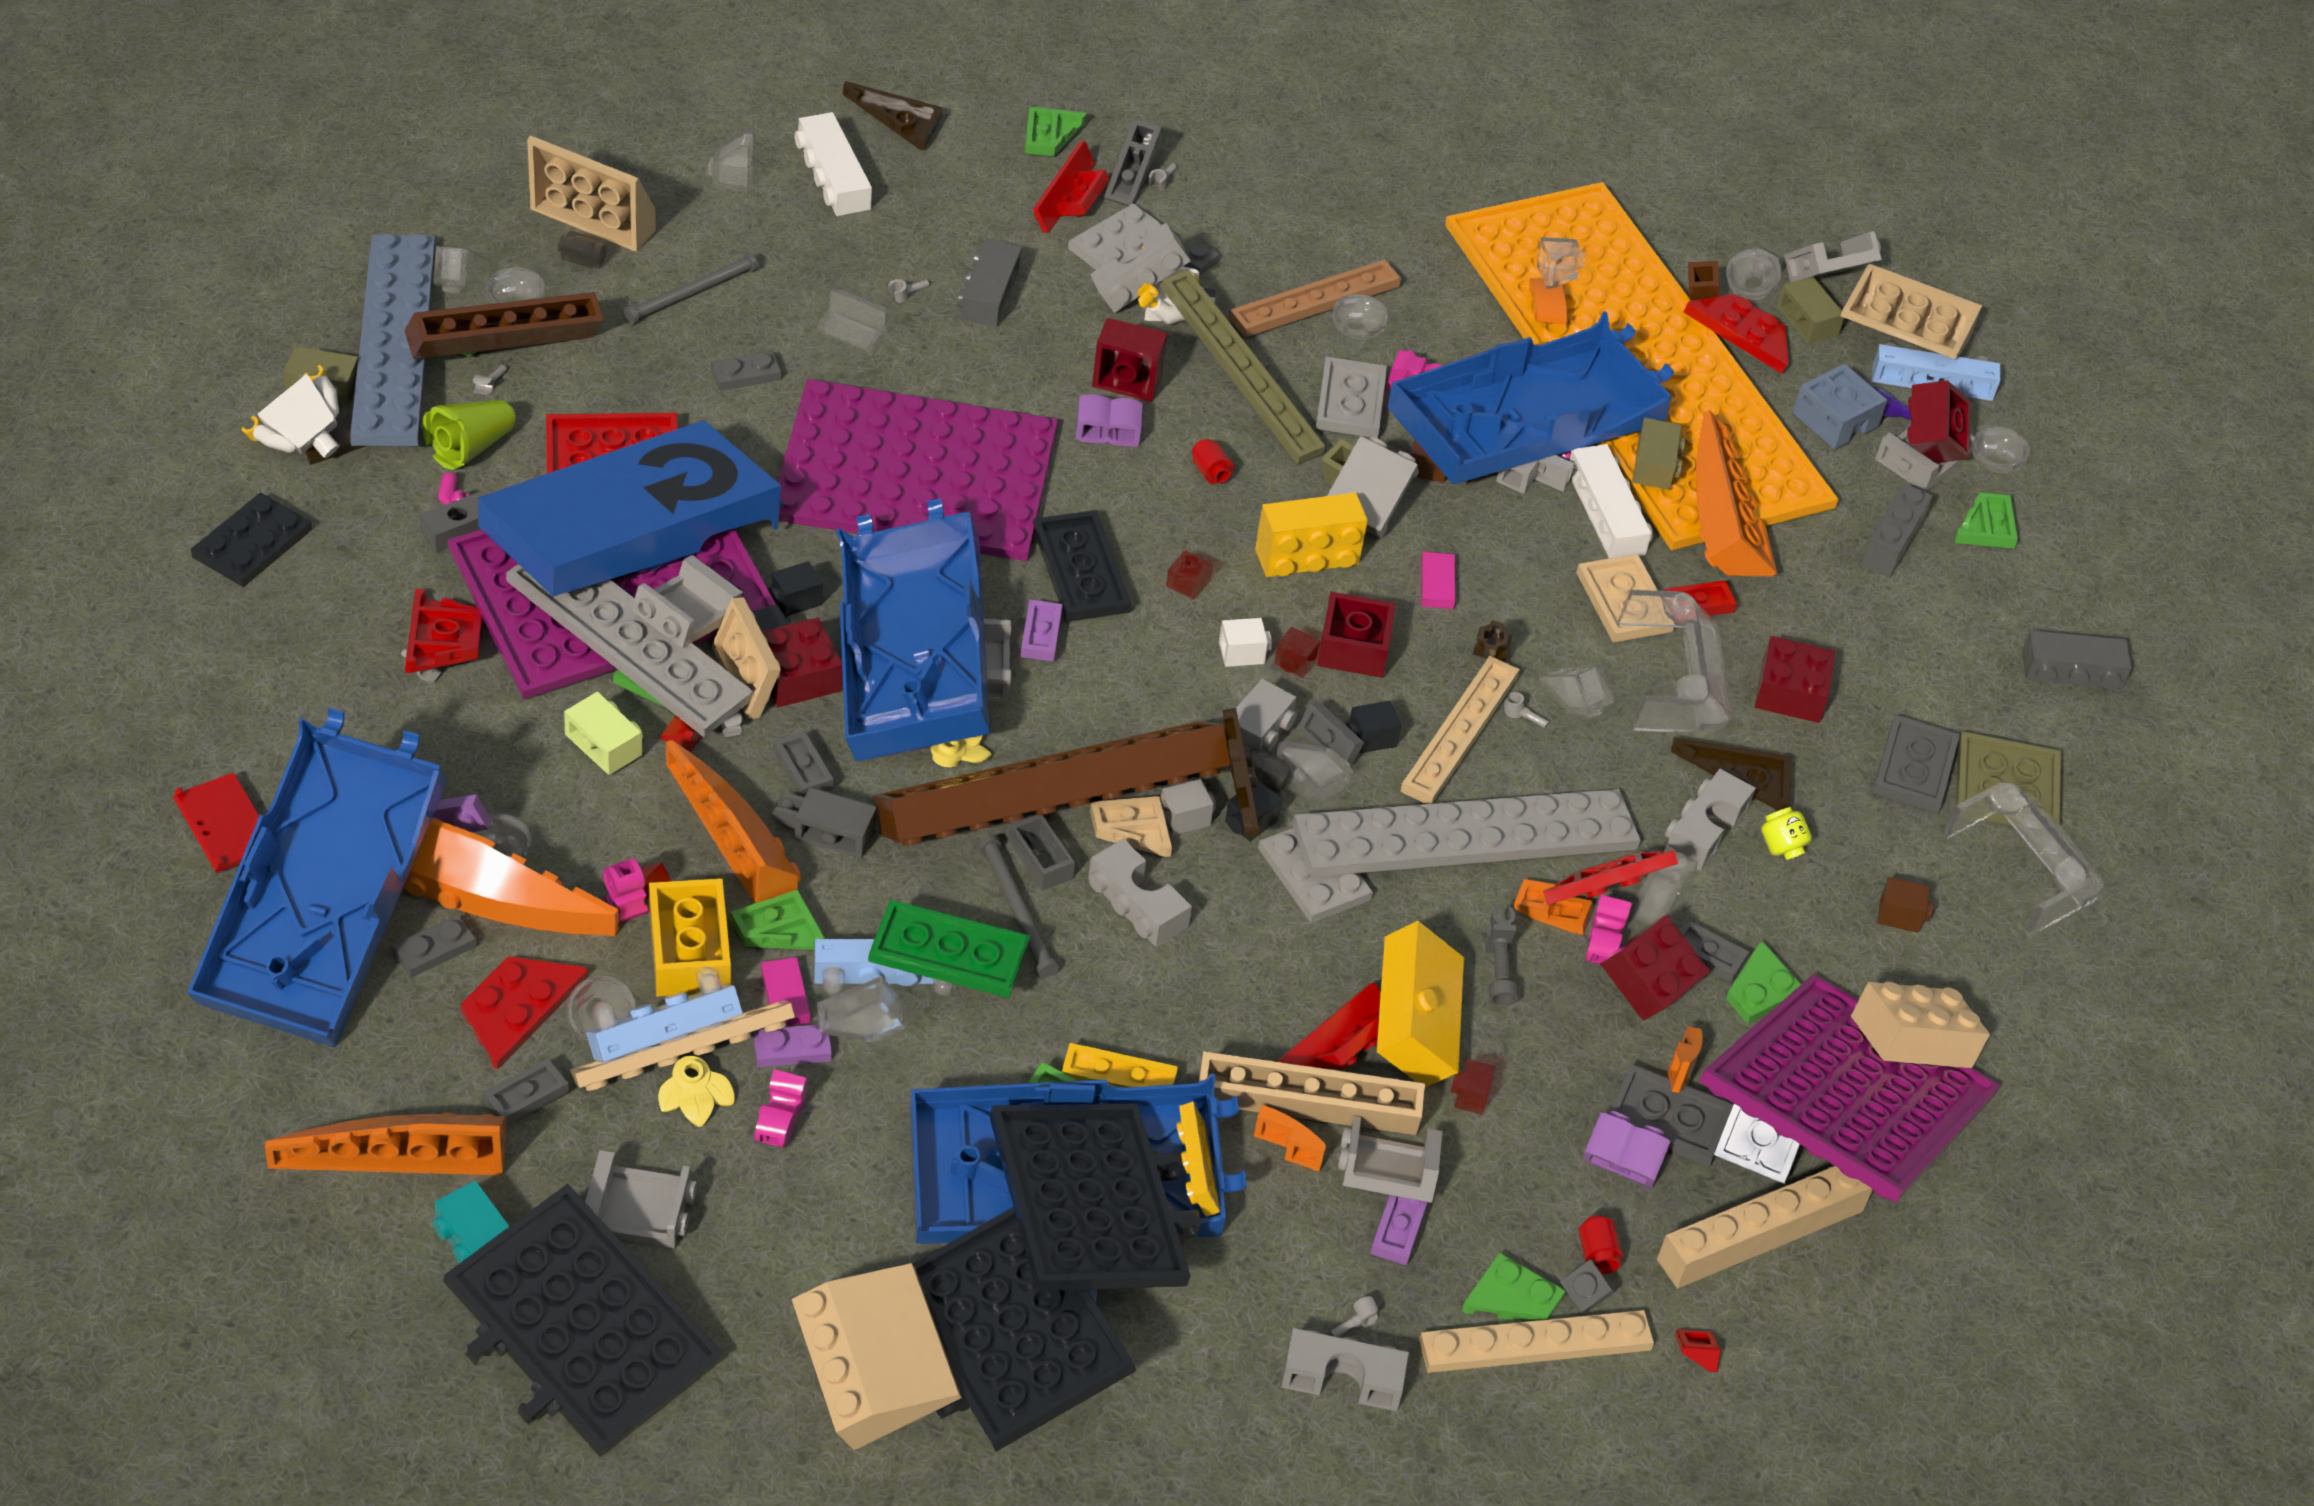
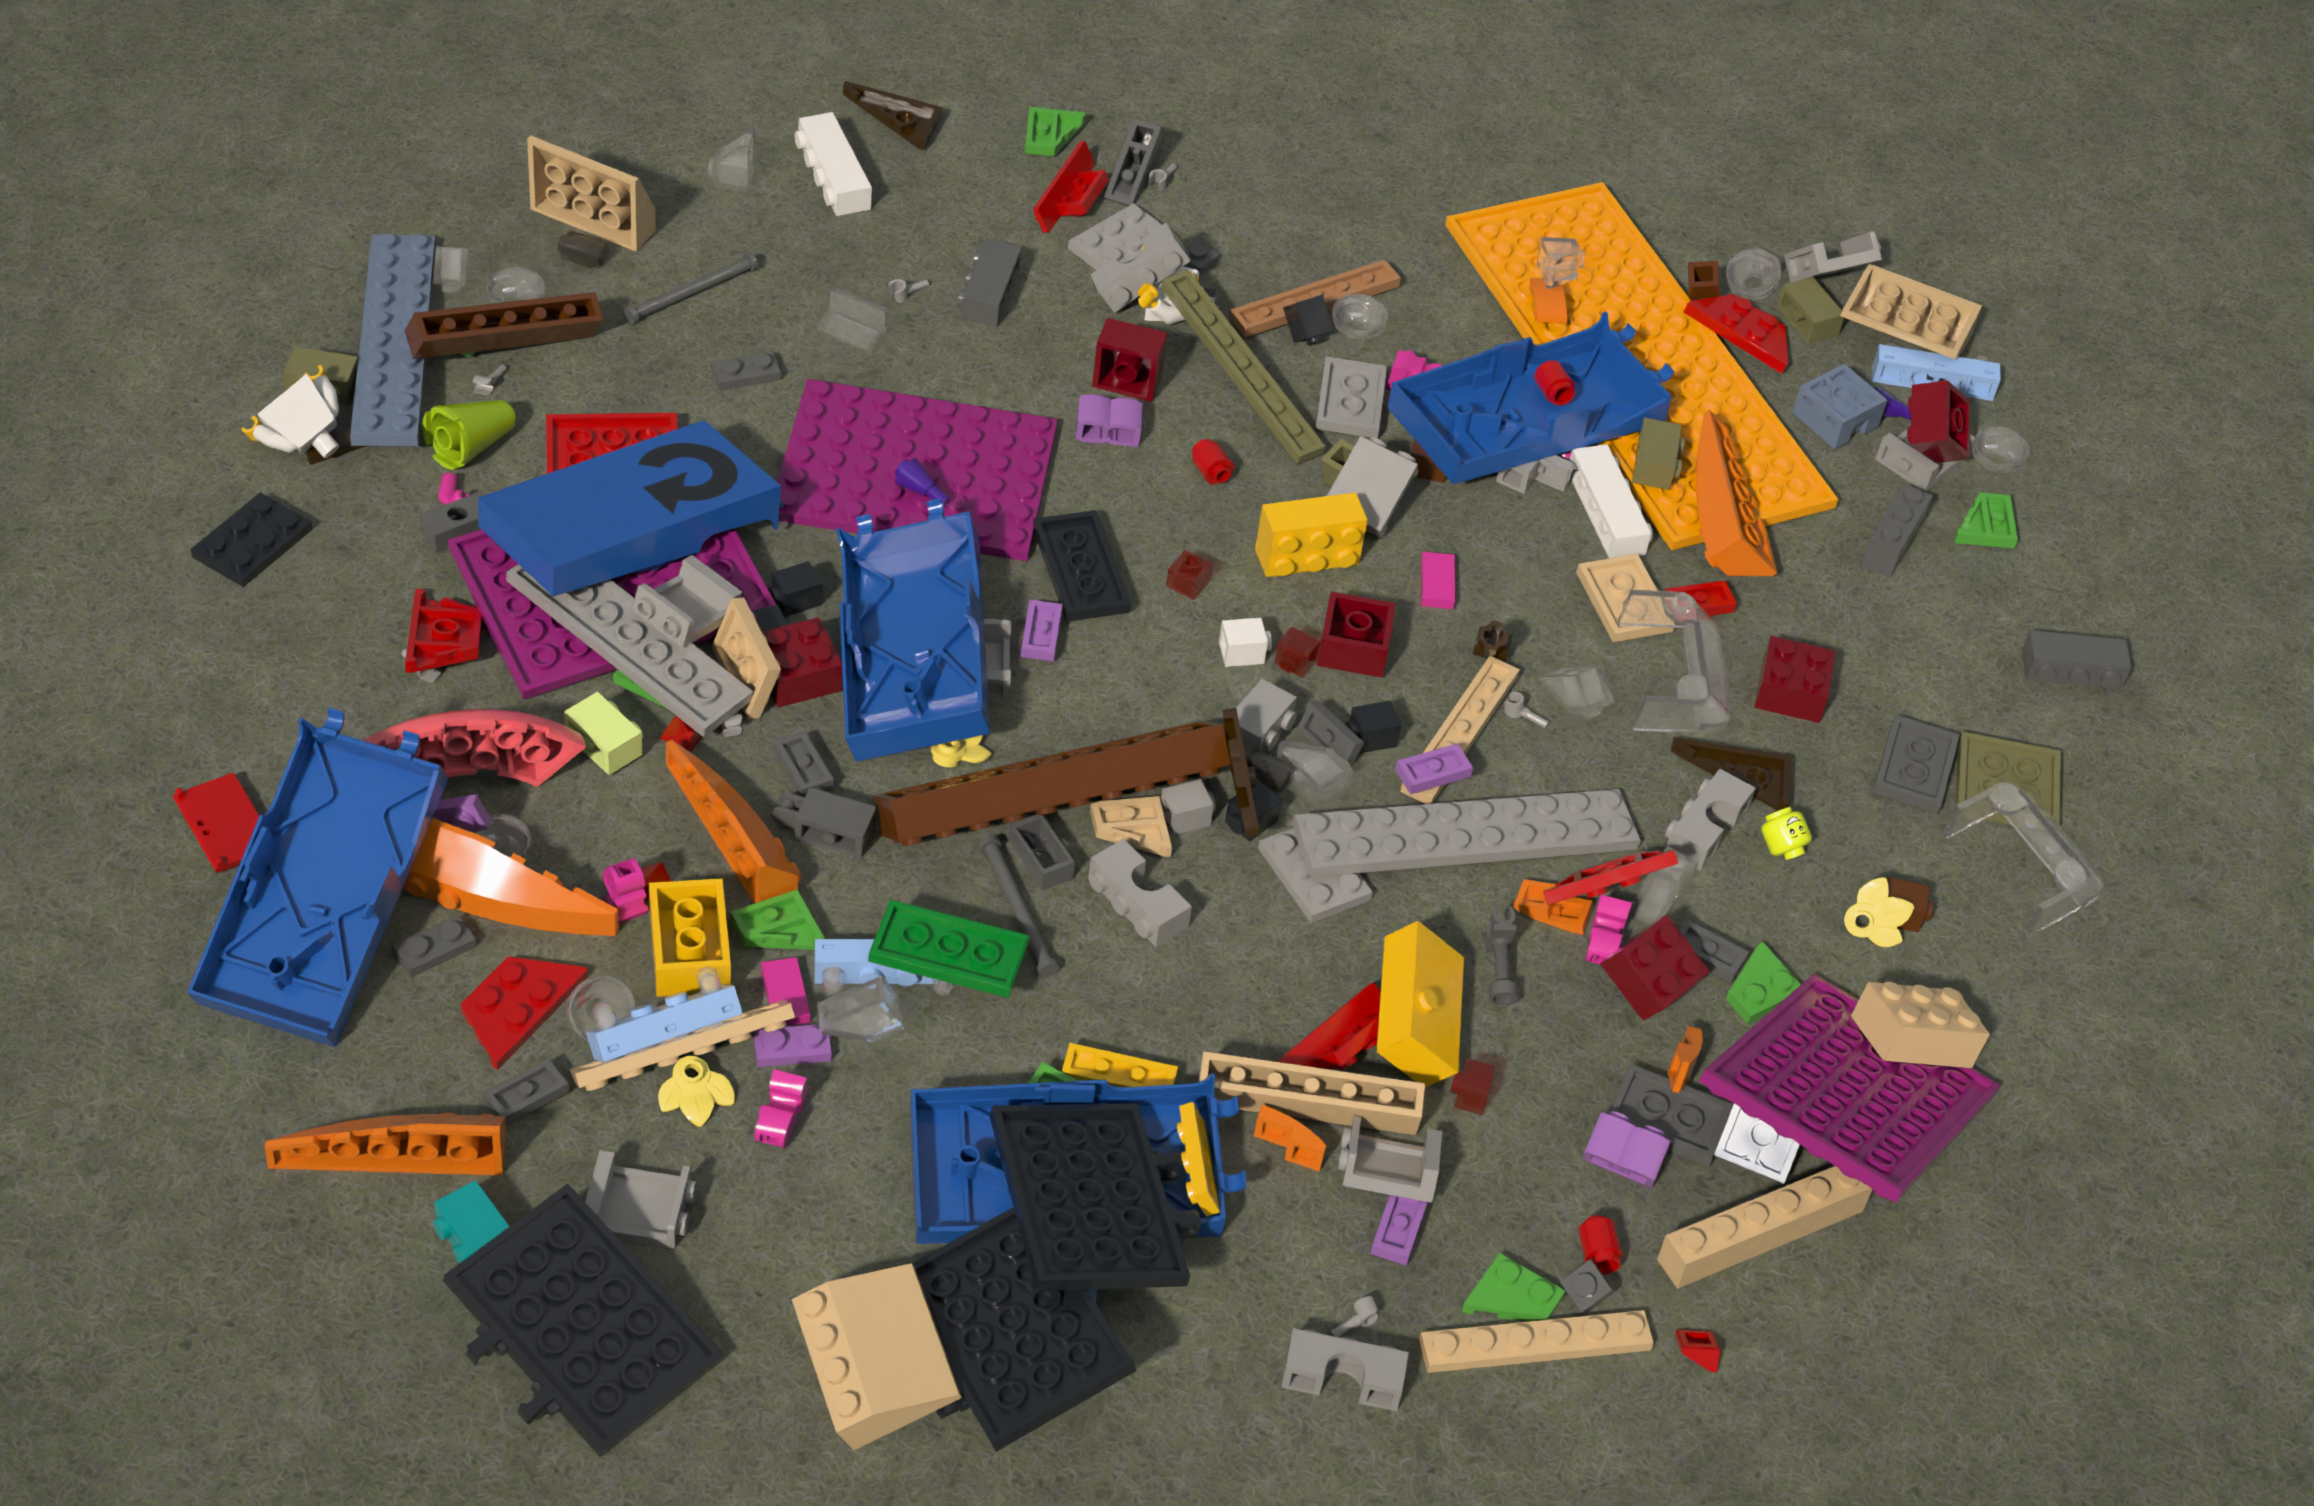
none -> coral brick [363,709,586,787]
none -> dark purple cone [895,458,950,507]
none -> black brick [1283,295,1333,345]
none -> medium lavender plate [1395,743,1473,795]
none -> red brick [1534,360,1575,406]
none -> light yellow plate [1844,877,1914,947]

